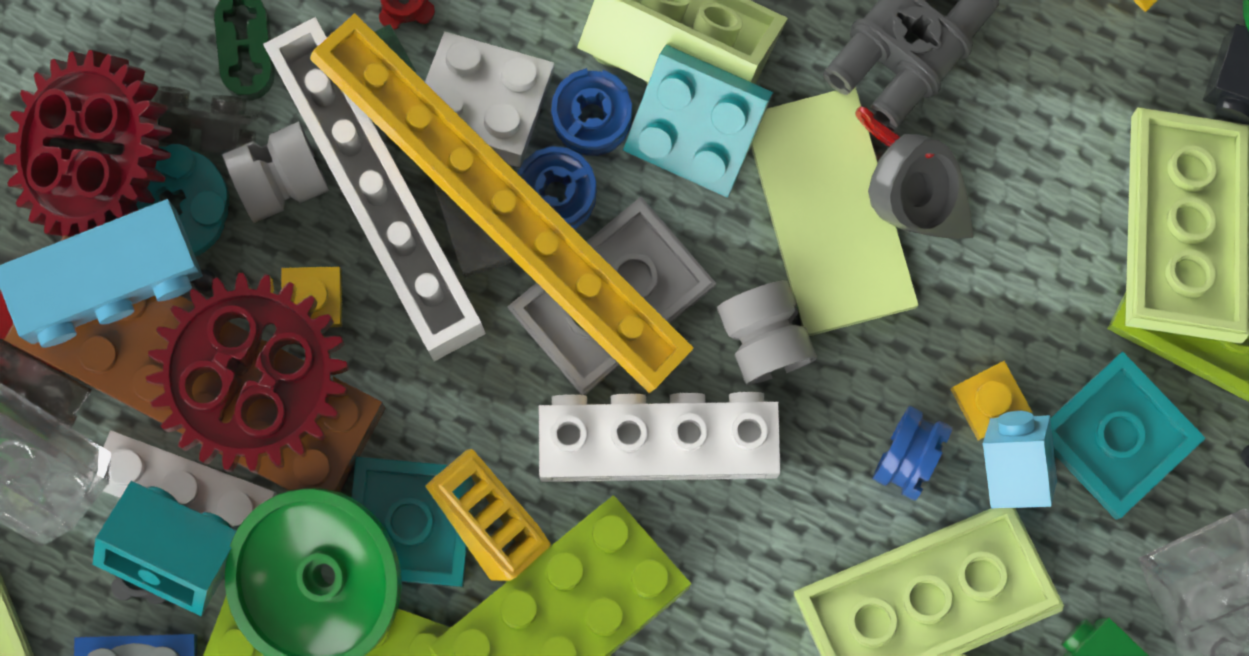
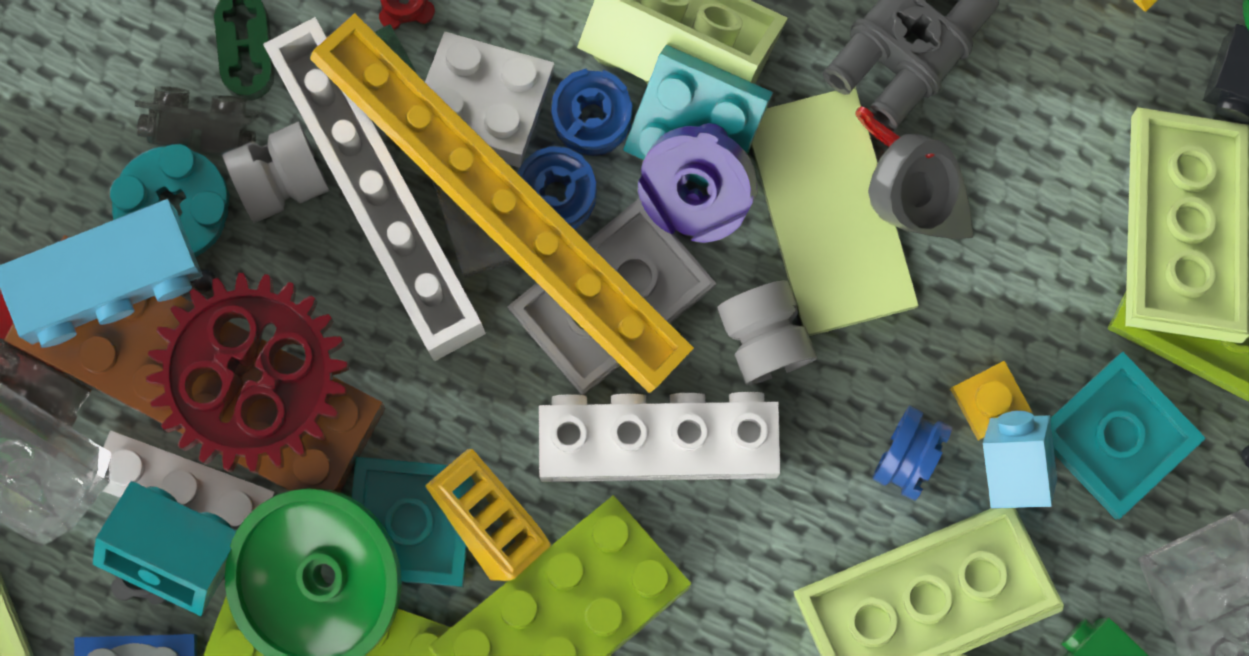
dark red gear [4,50,172,238] -> none
yellow plate [281,267,342,327] -> none
none -> plate [638,123,758,243]

